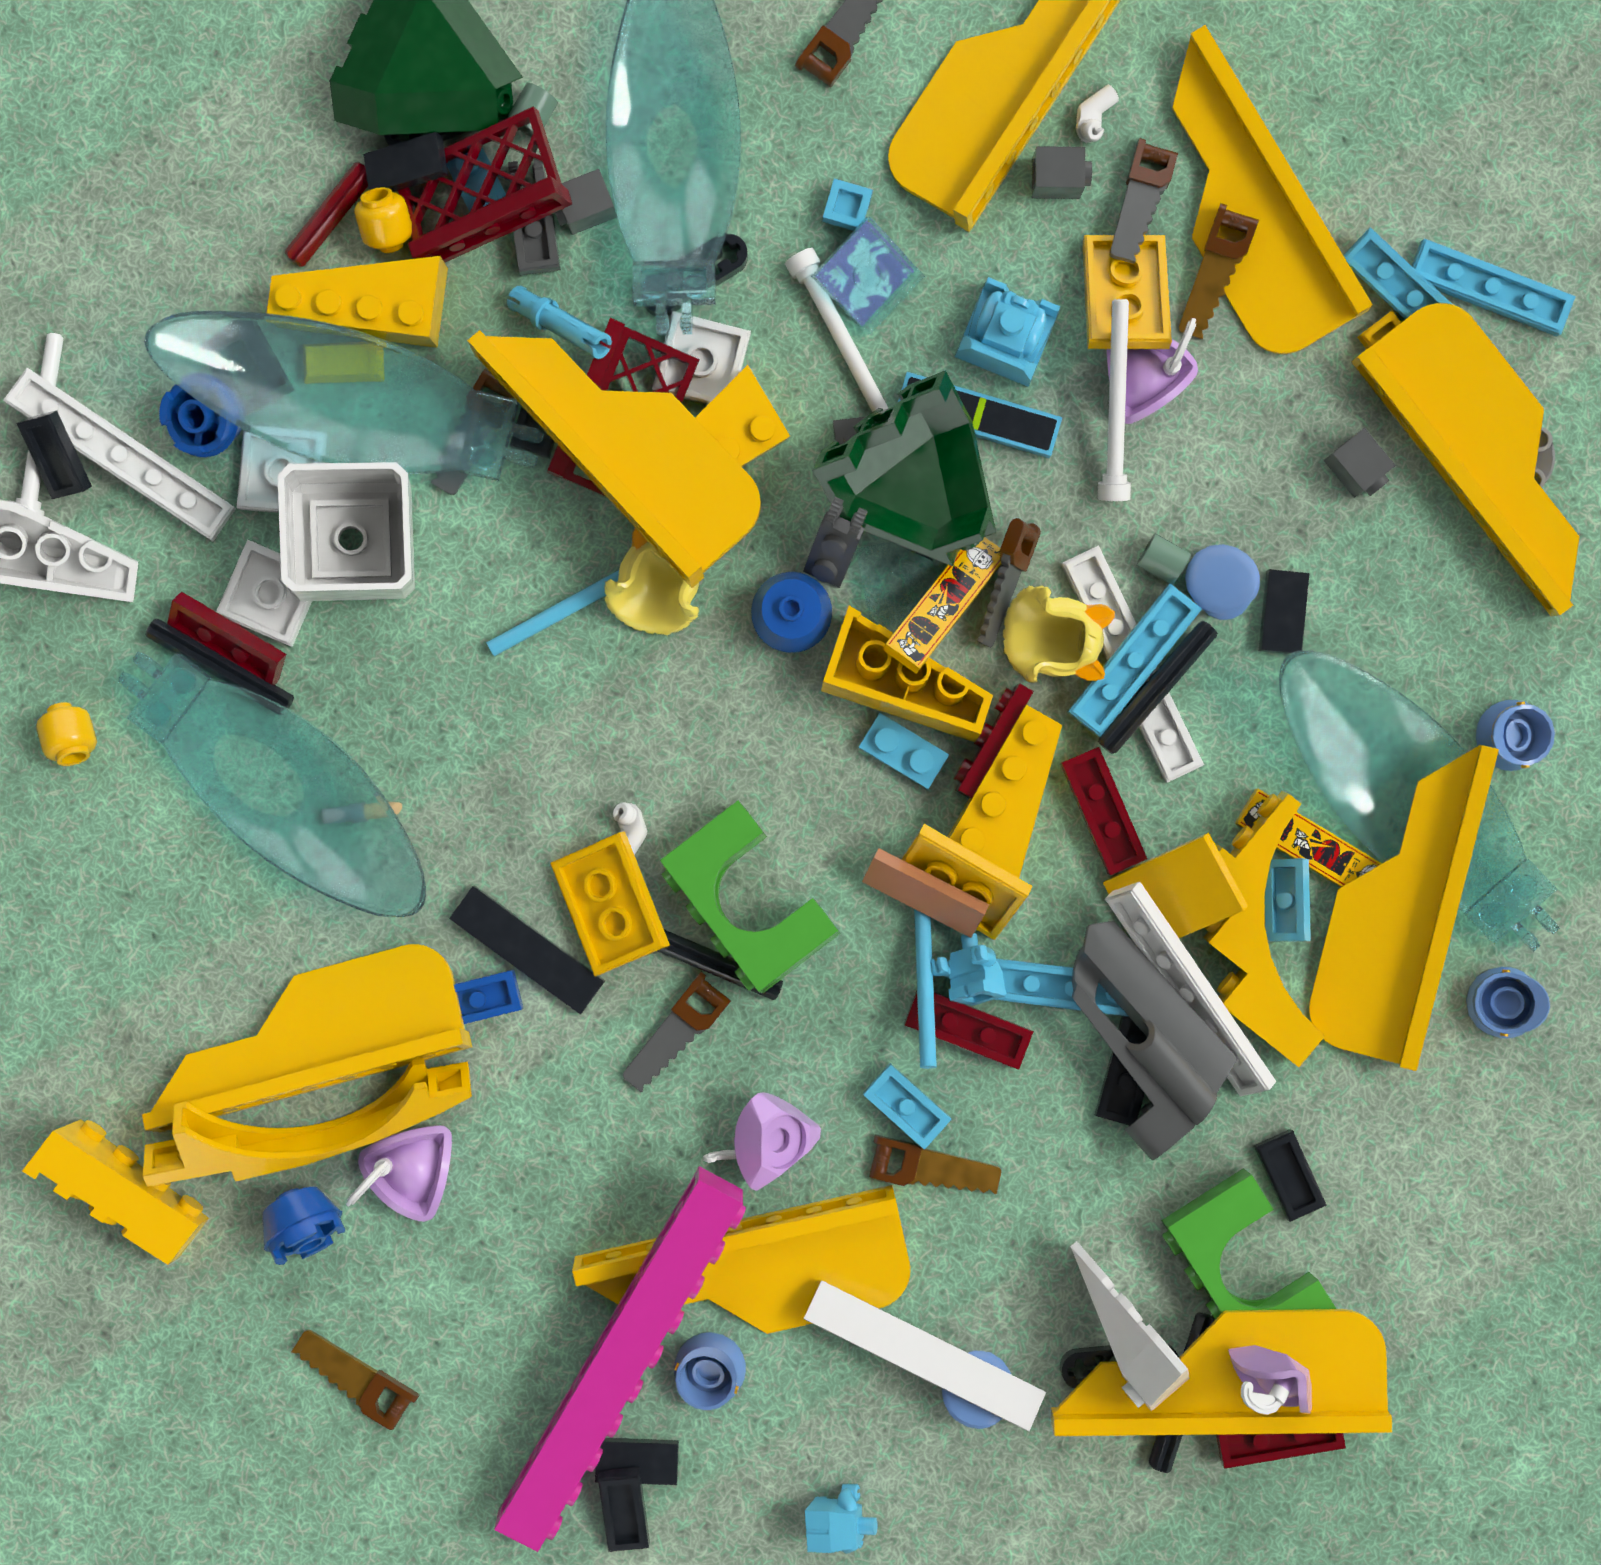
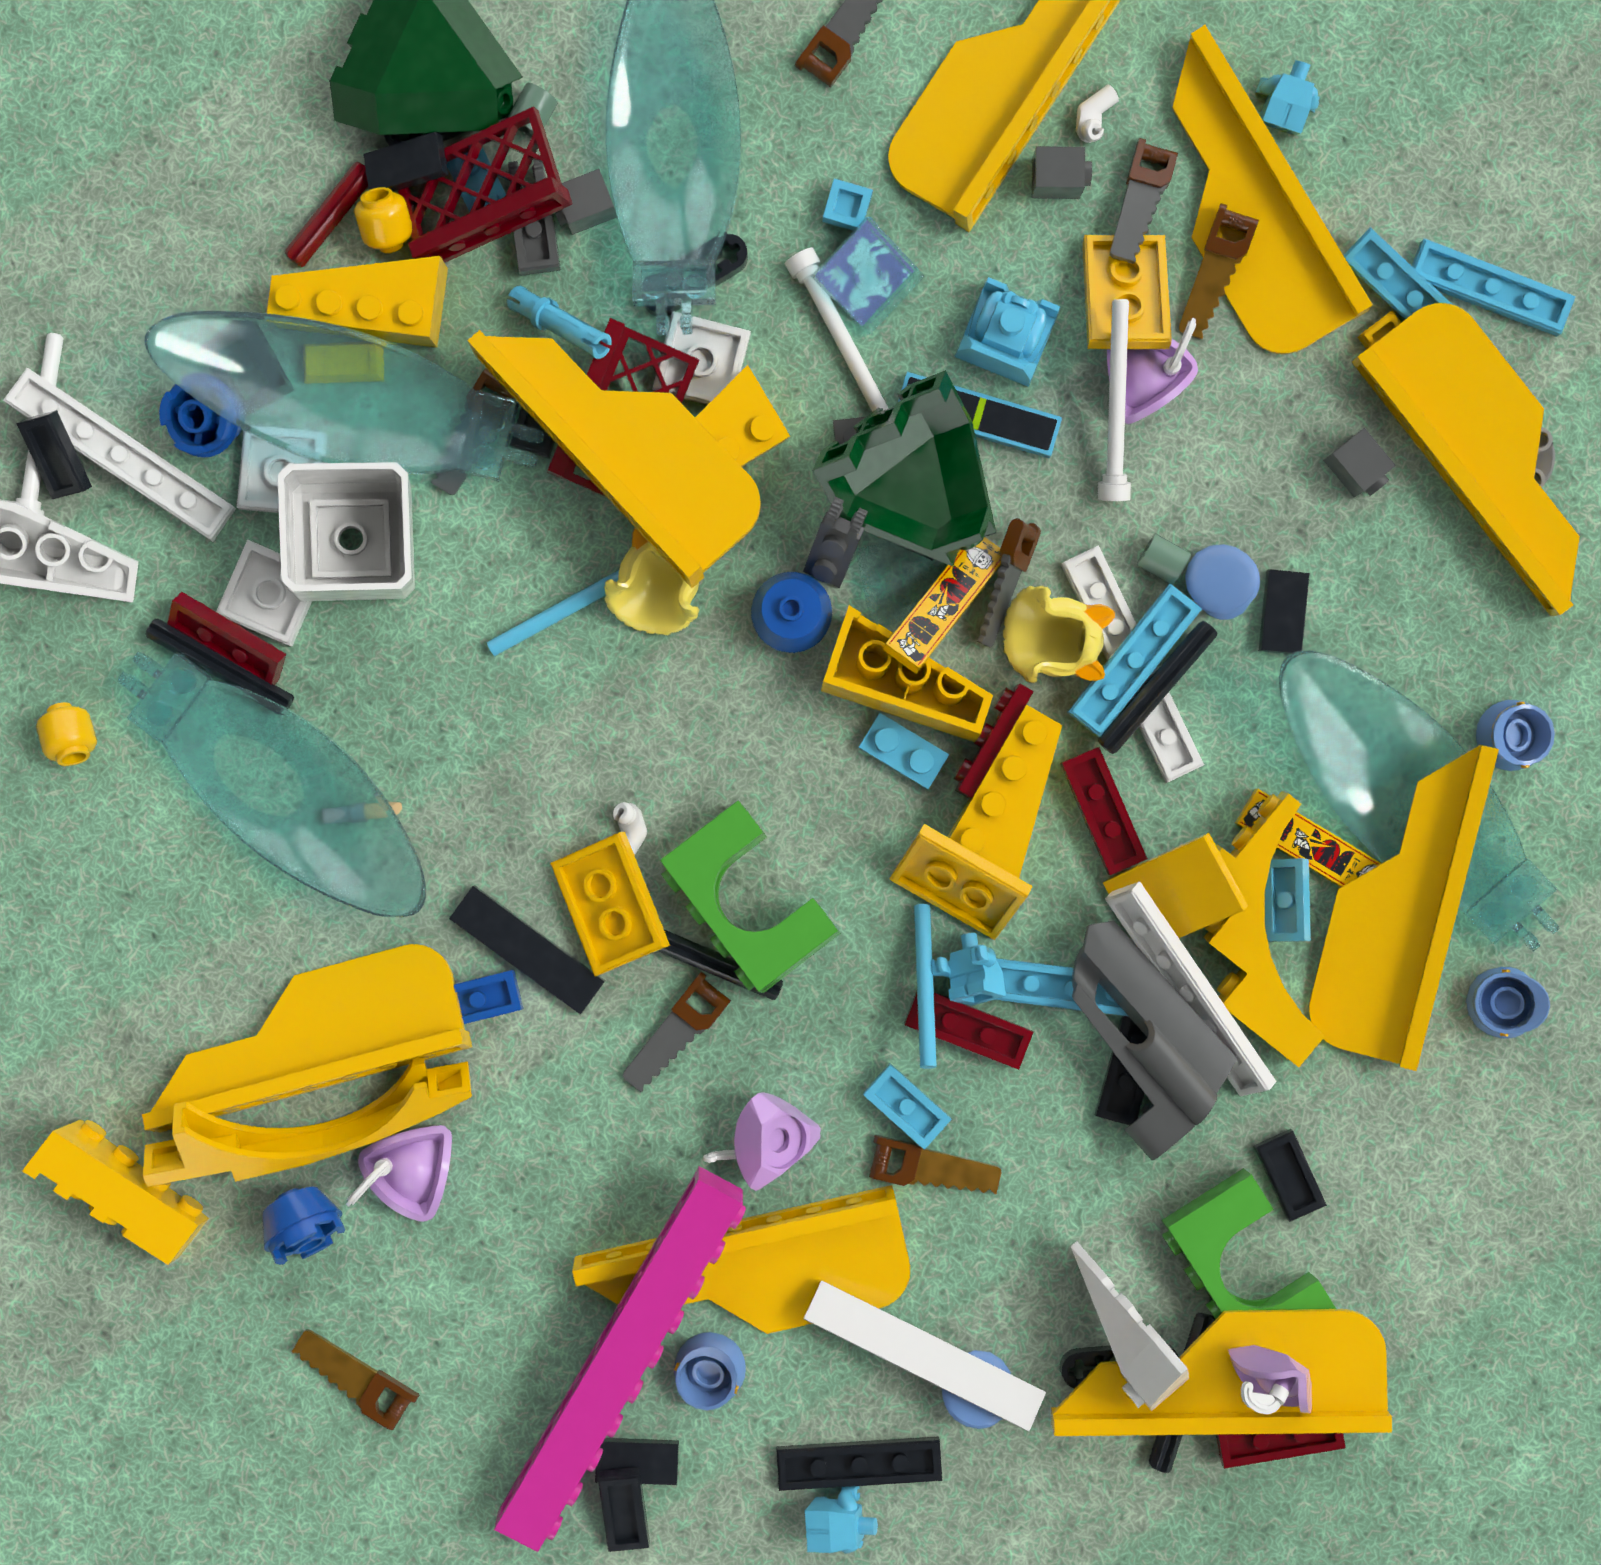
nougat tile [862,848,989,938] -> none
none -> black tile [776,1436,942,1491]
none -> medium azure piece [1255,60,1320,135]

